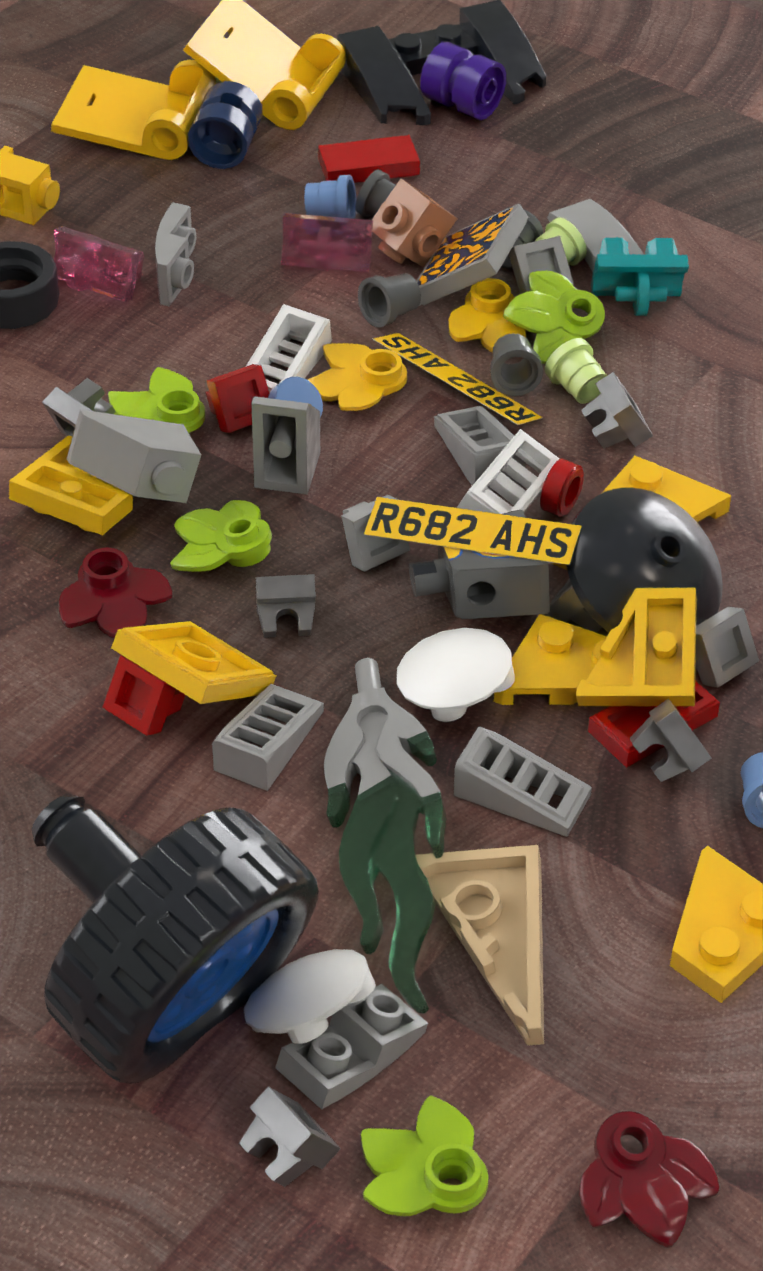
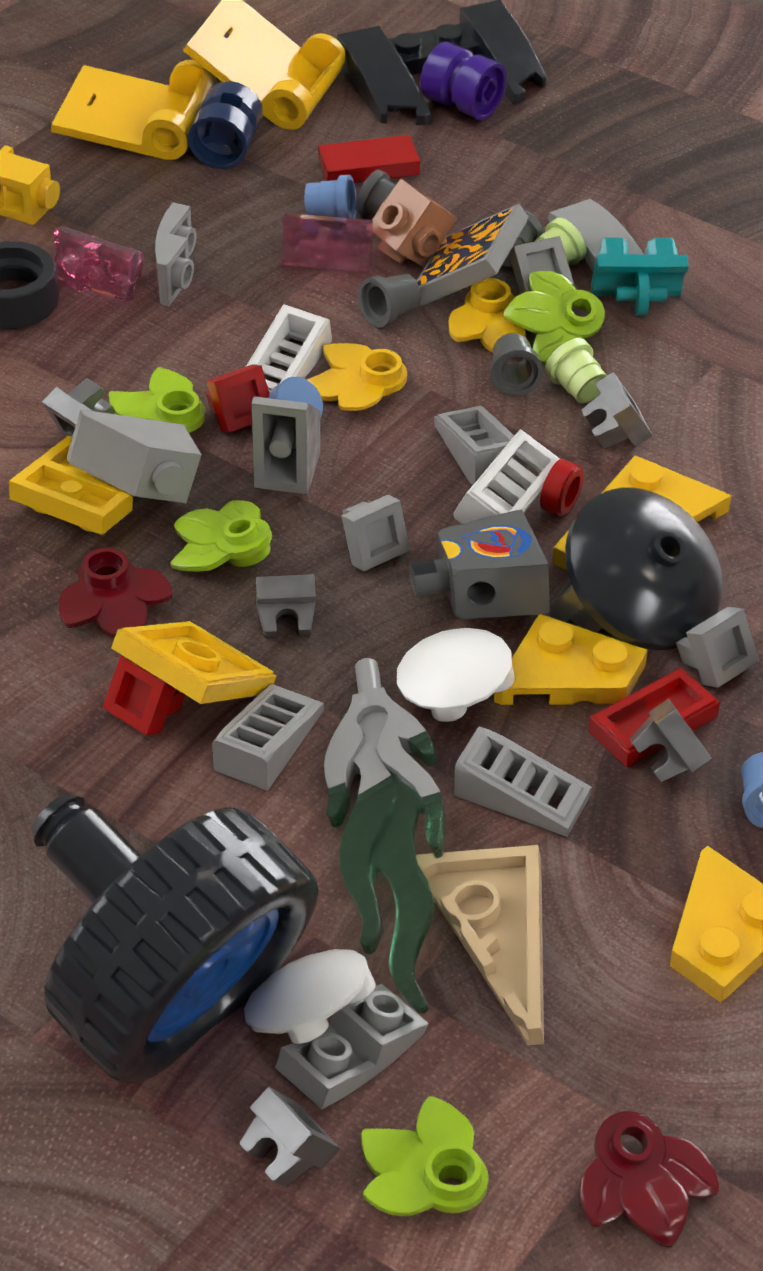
yellow sticker [364,497,581,565] -> none
yellow sticker [373,333,543,425] -> none
yellow wing [576,588,697,706] -> none

